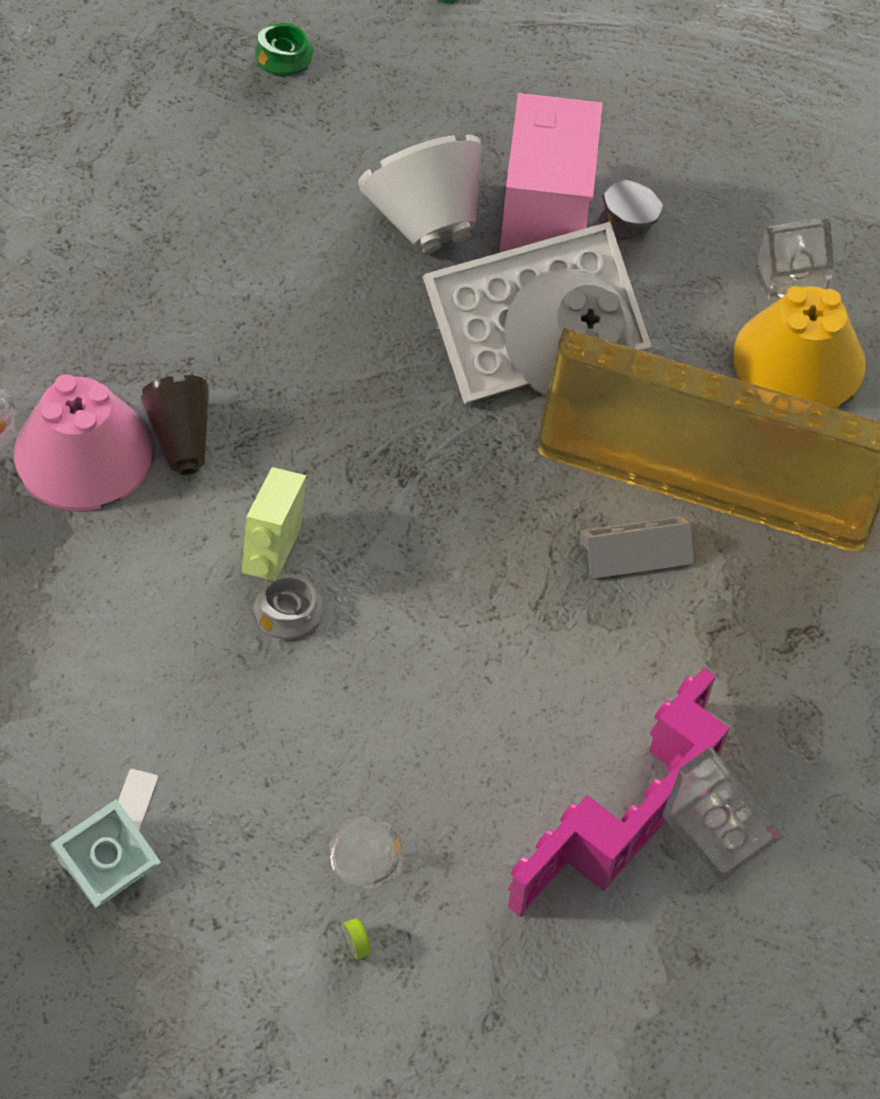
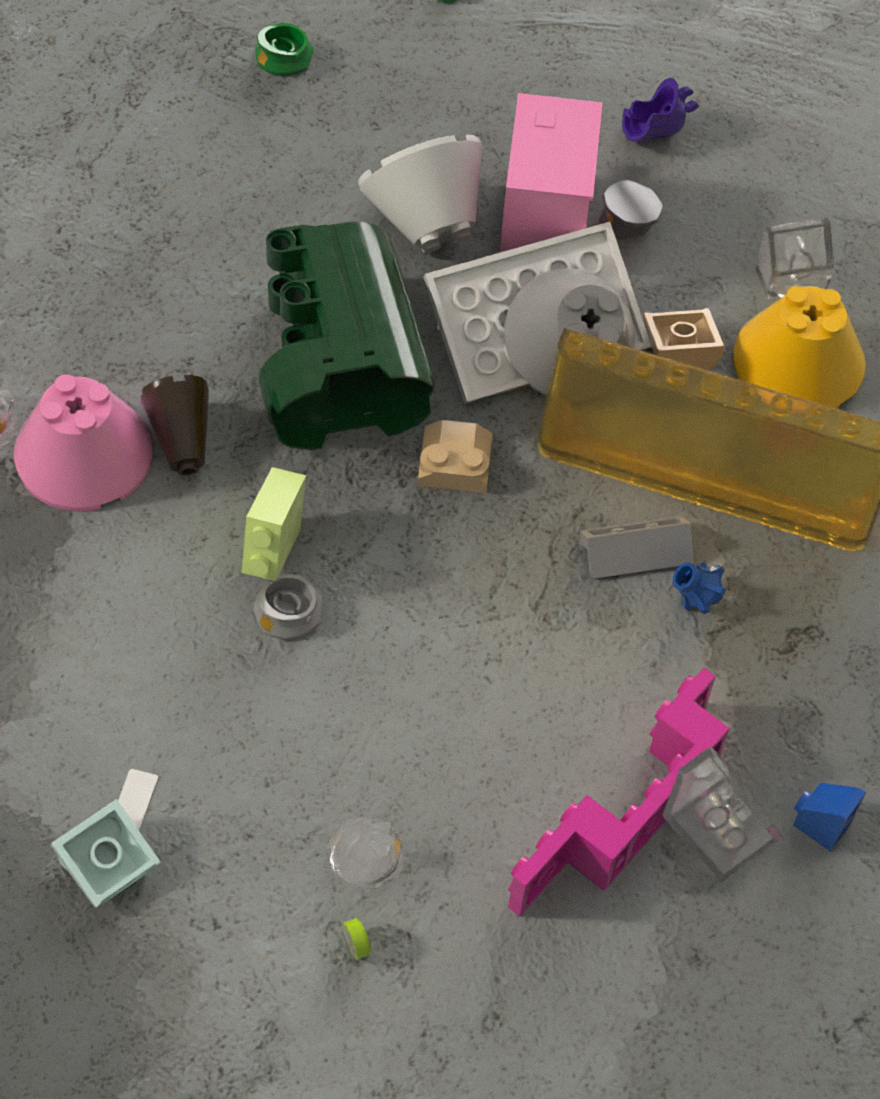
none -> dark green piece [259,221,435,450]
none -> tan slope [418,420,493,493]
none -> dark purple helmet [622,78,699,143]
none -> tan slope [644,308,724,373]
none -> blue rock [673,562,726,614]
none -> blue slope [793,783,866,852]

